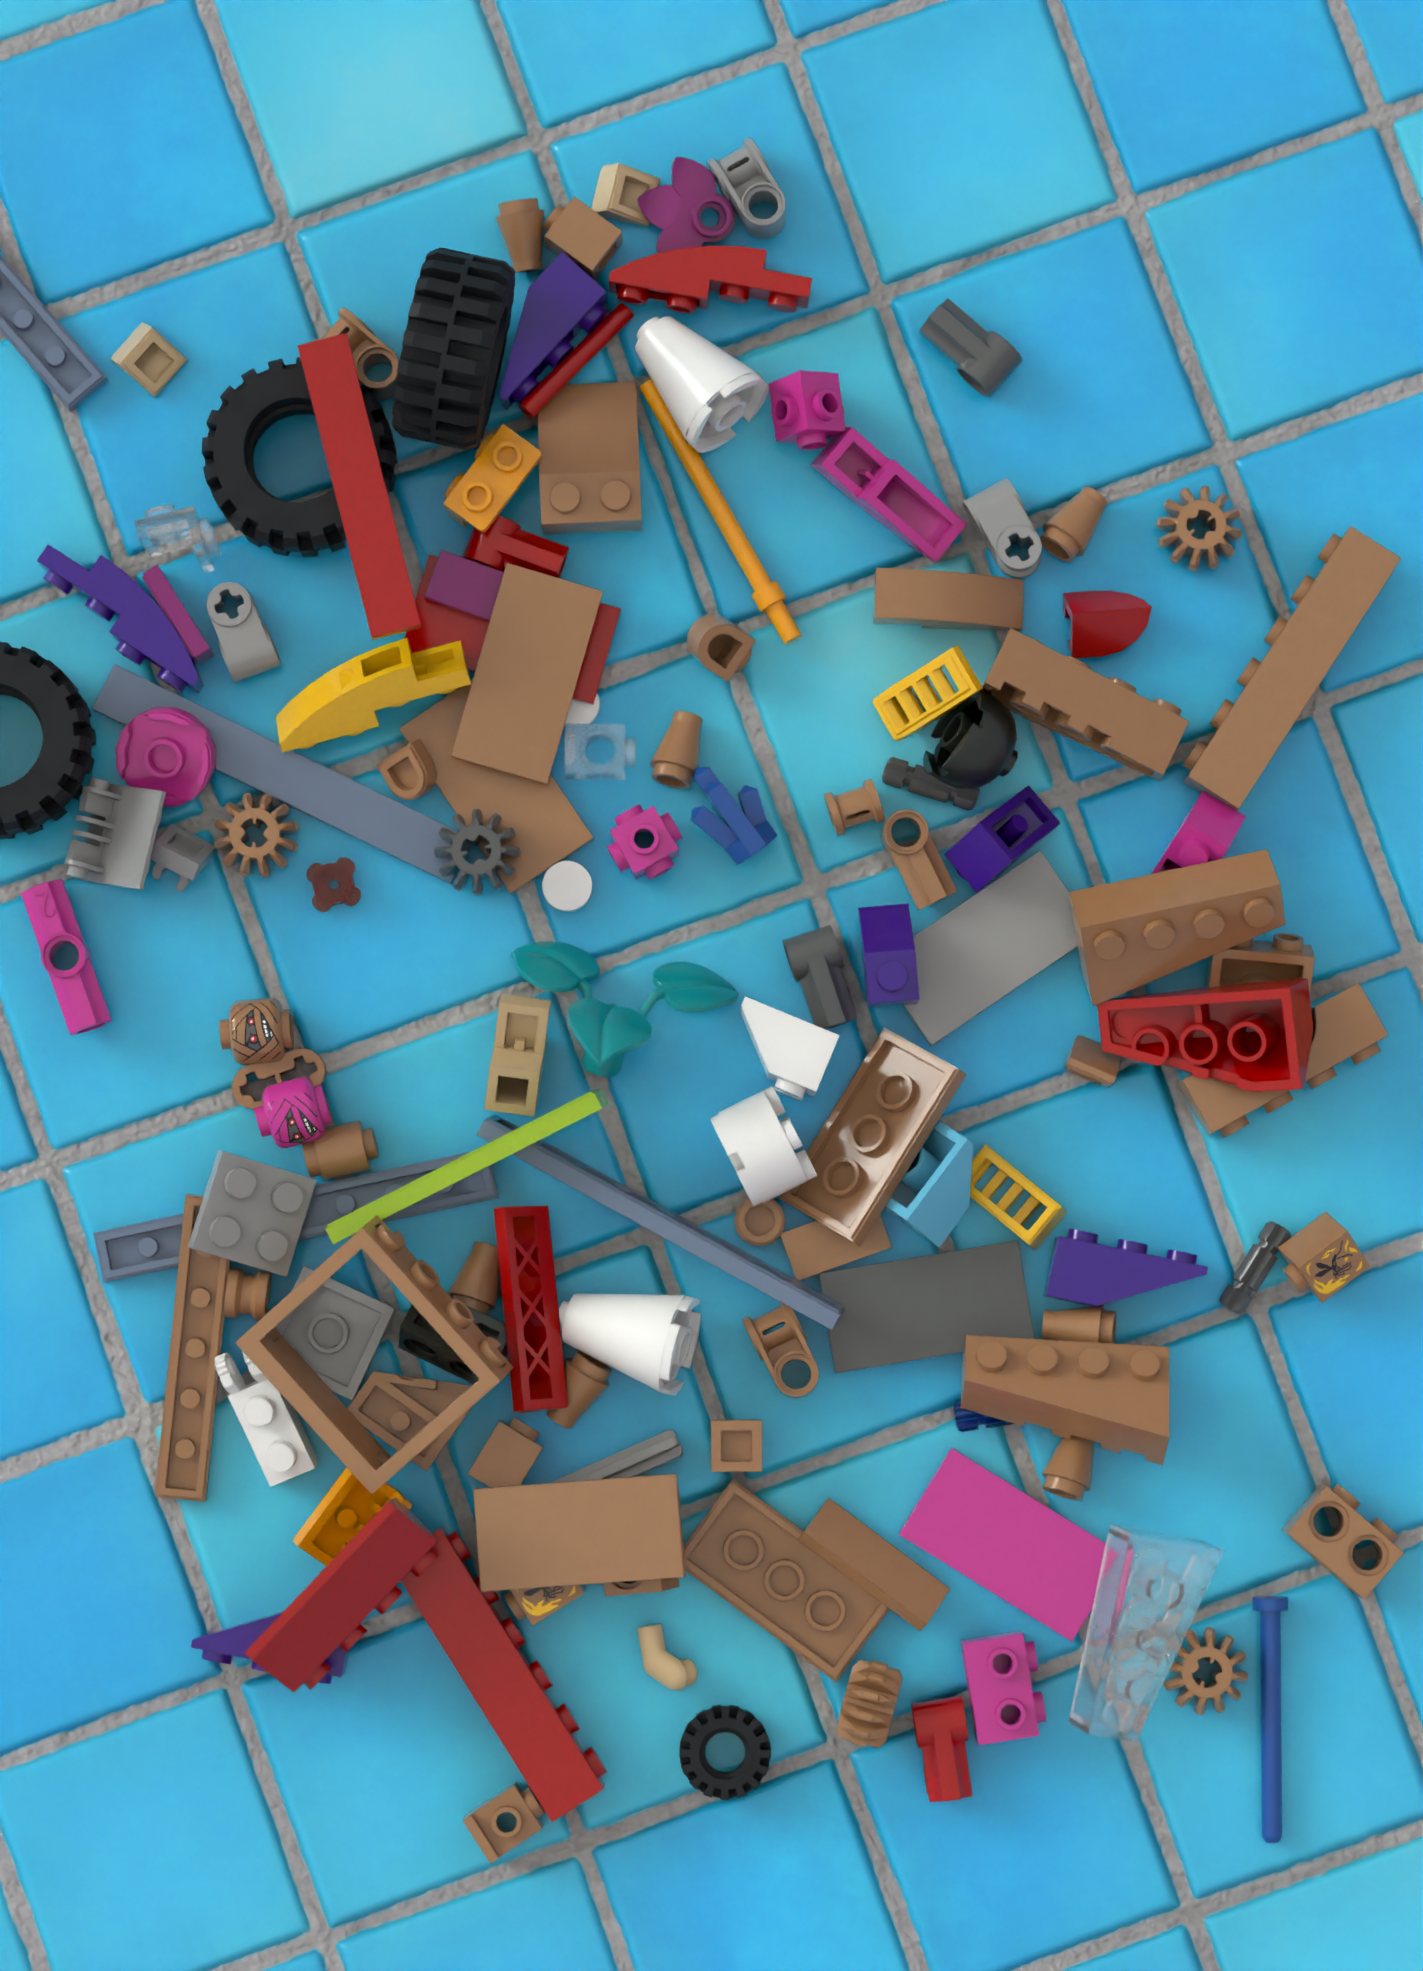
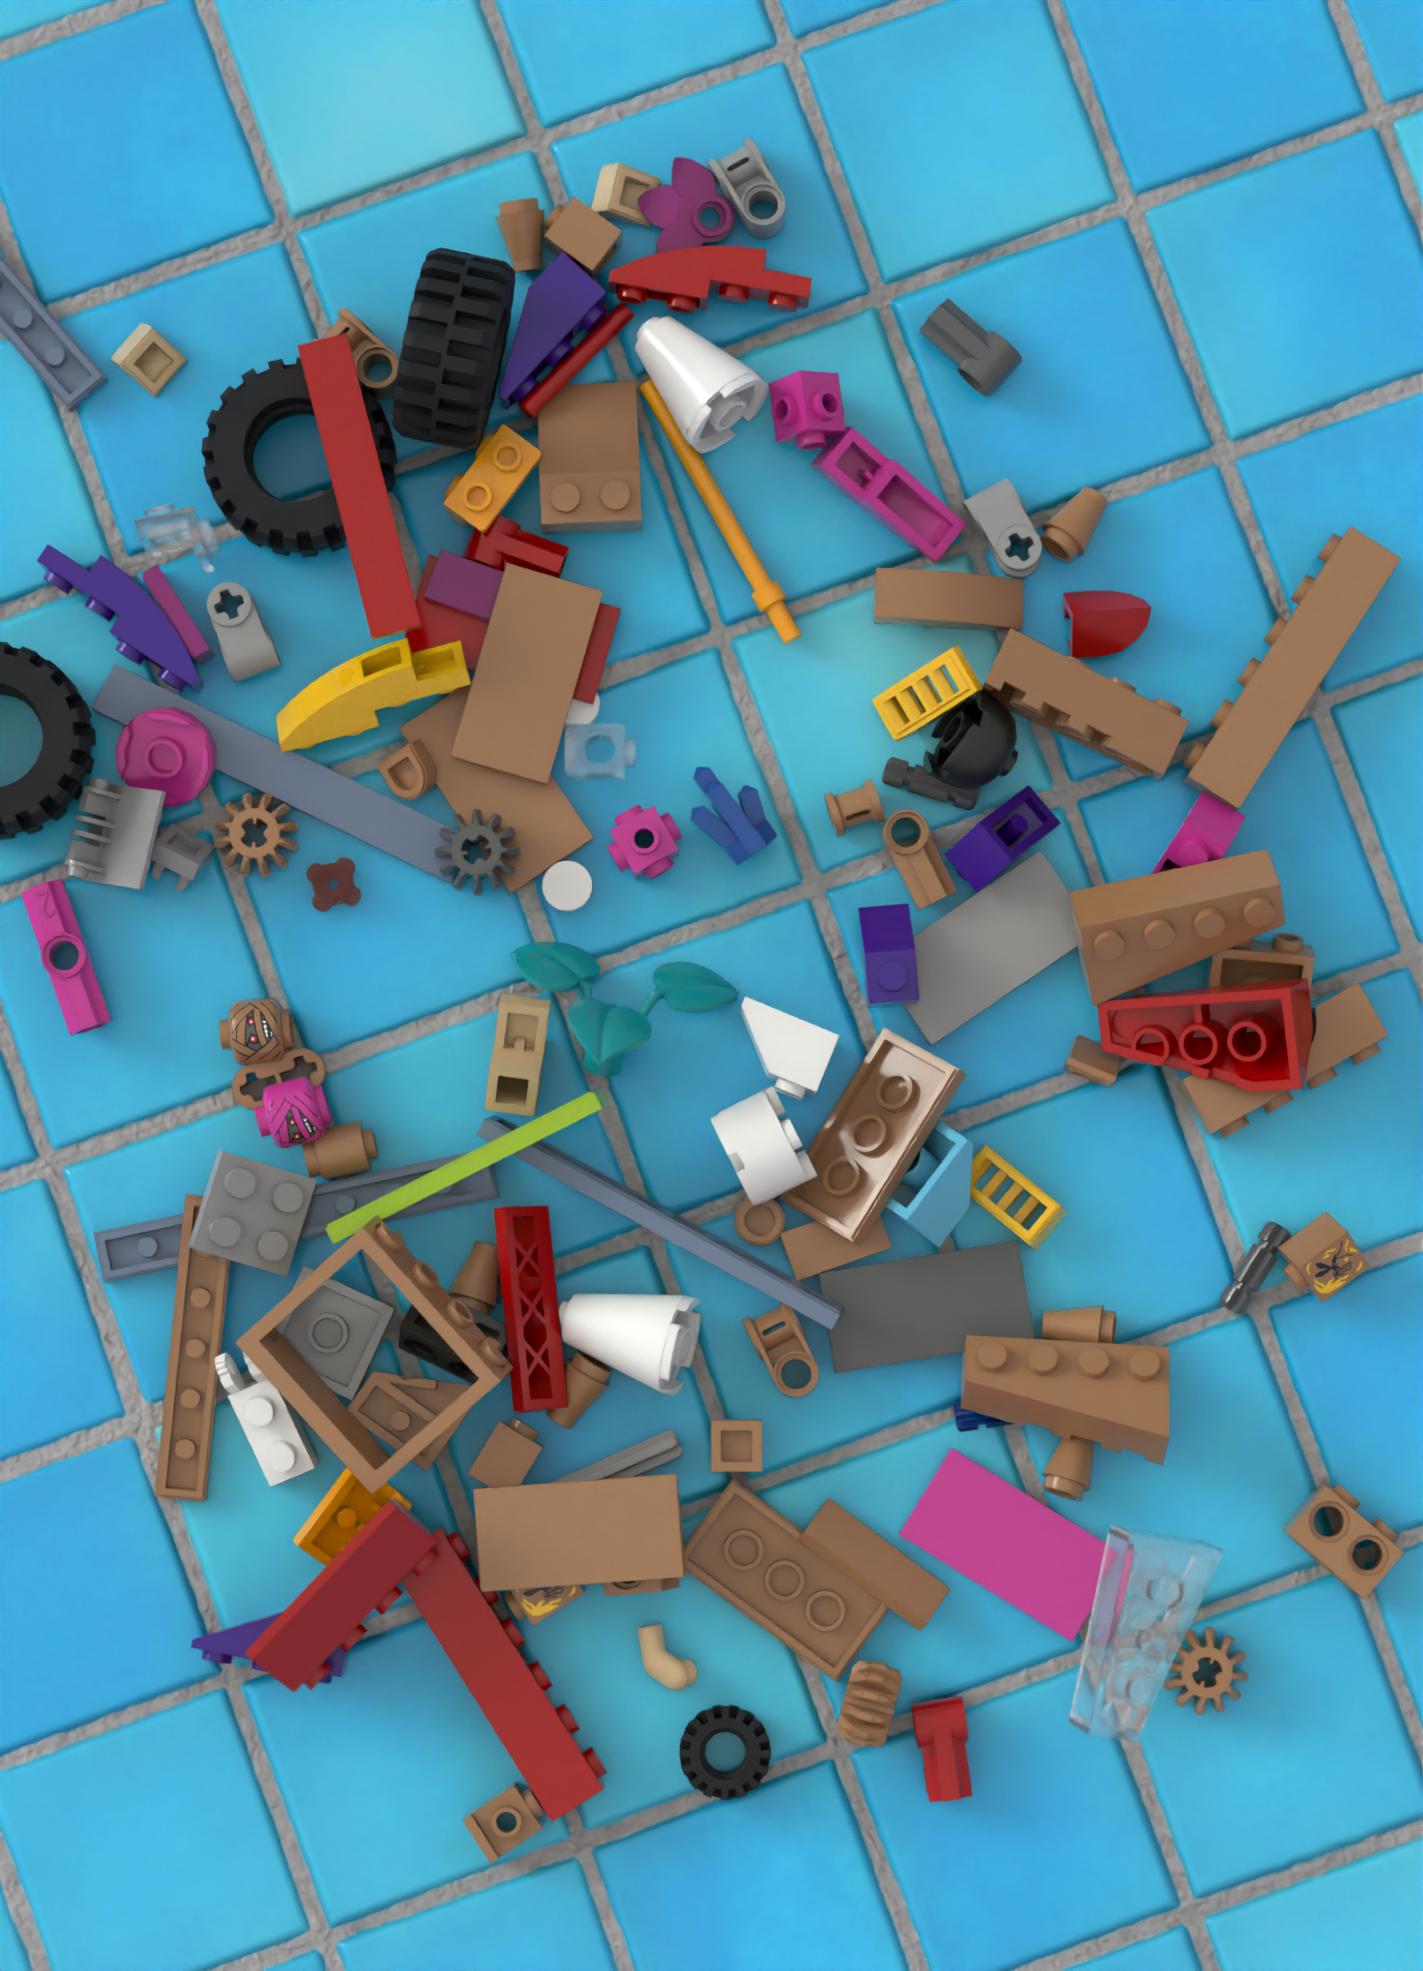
medium nougat wheel [224,1268,272,1321] -> none
medium nougat cone [650,711,703,789] -> none
medium nougat plate [687,614,756,682] -> none
dark grey piece [782,925,857,1029] -> none
dark pink brick [960,1631,1046,1745] -> none
dark purple slope [1043,1229,1208,1306] -> none
medium nougat gear [1156,486,1242,572] -> none
blue bar [1252,1596,1288,1843] -> none

